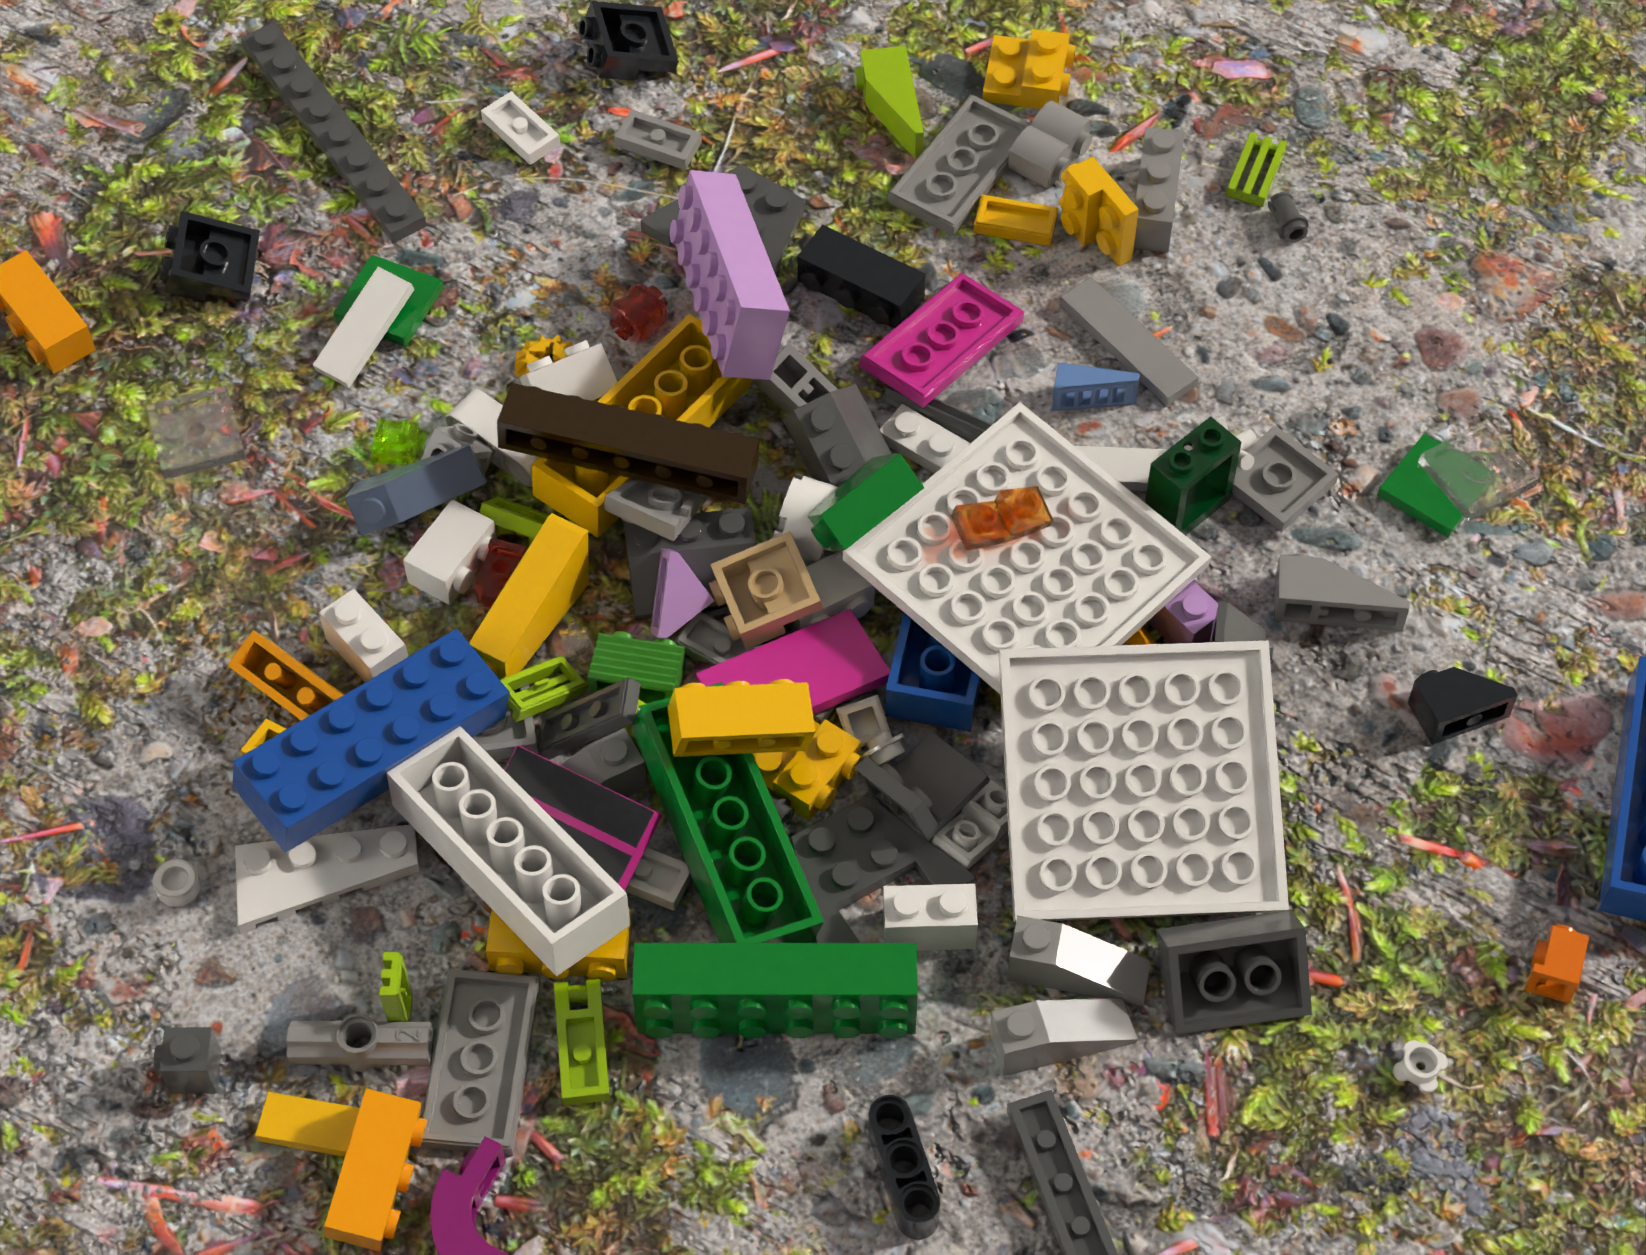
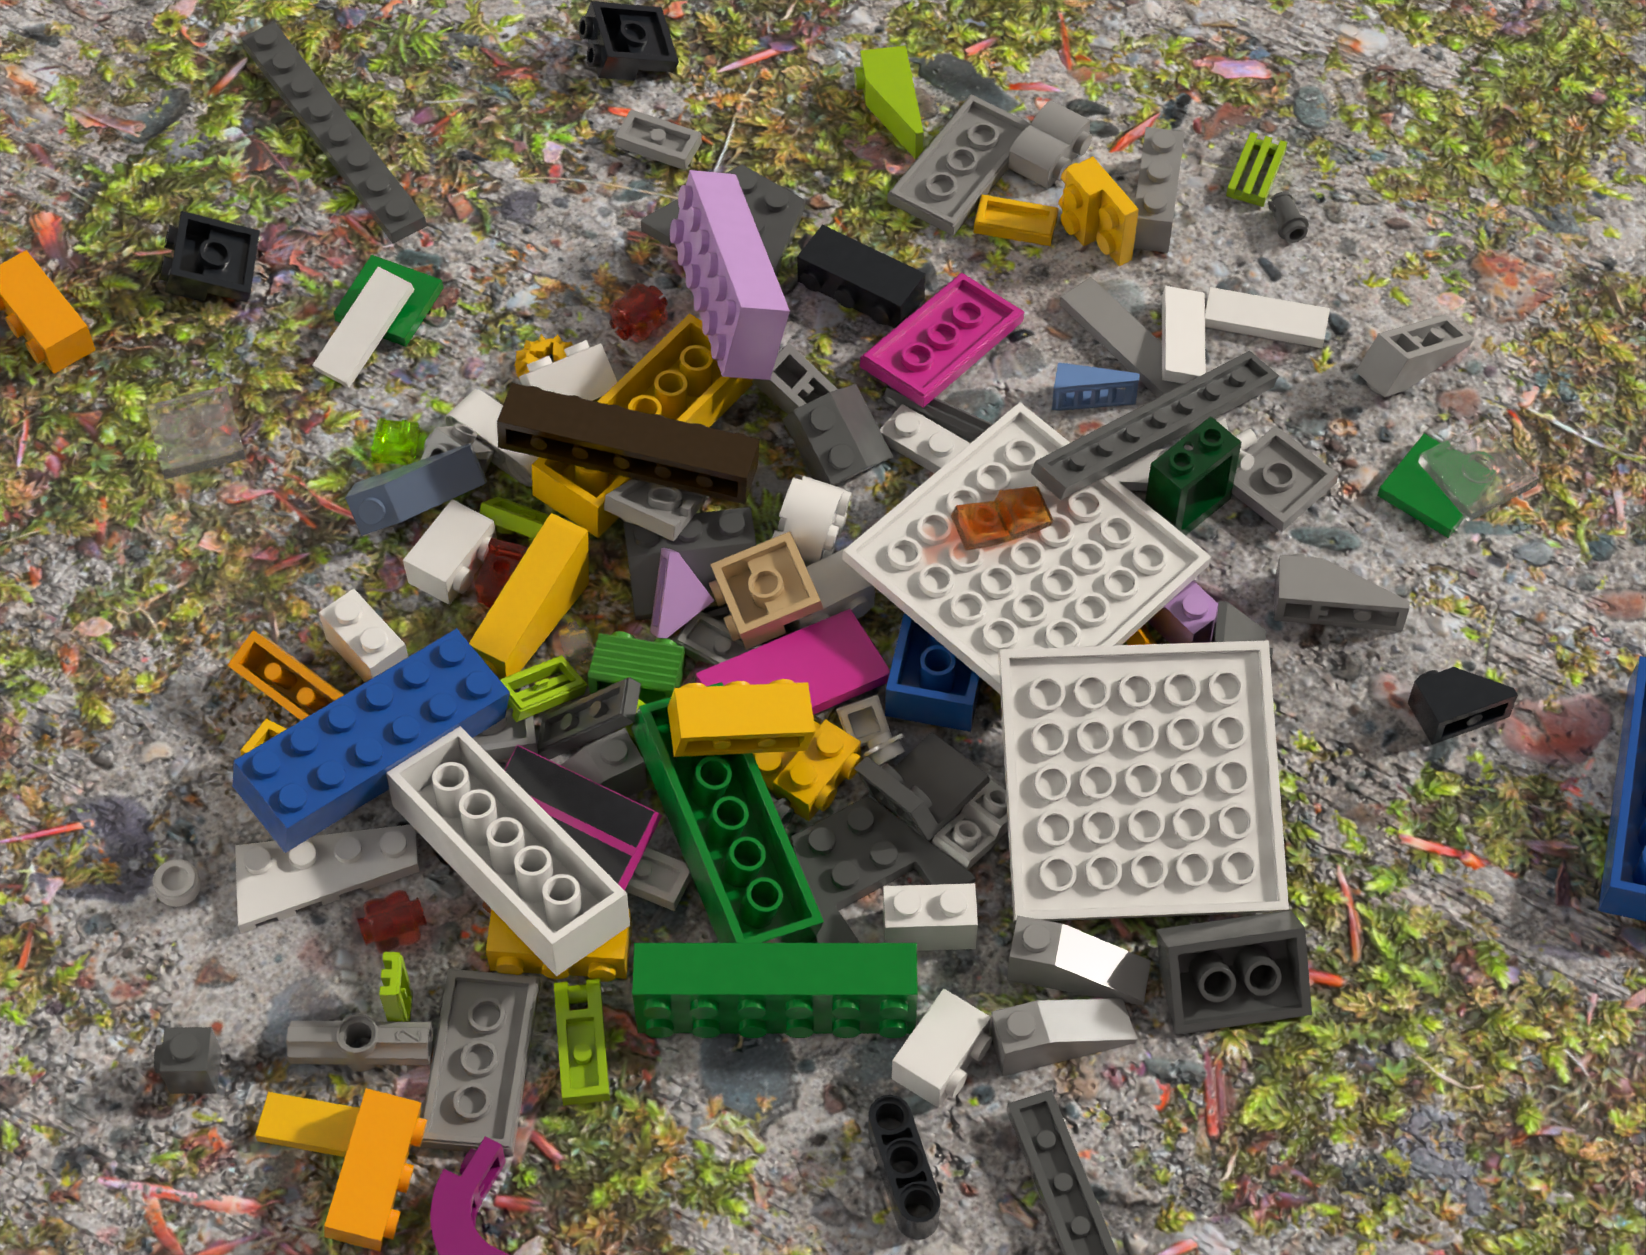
white plate [481,91,560,165] -> none
green slope [807,453,925,551] -> none
yellow plate [982,29,1076,109] -> none
white plate [1393,1040,1448,1093] -> none
orange brick [1524,924,1589,1004] -> none
none -> clear red piece [357,889,427,954]
none -> white brick [892,988,993,1108]
none -> dark grey plate [1031,351,1279,500]
none -> white tile [1162,286,1206,384]
none -> white tile [1205,287,1330,348]
none -> light grey slope [1355,314,1474,397]

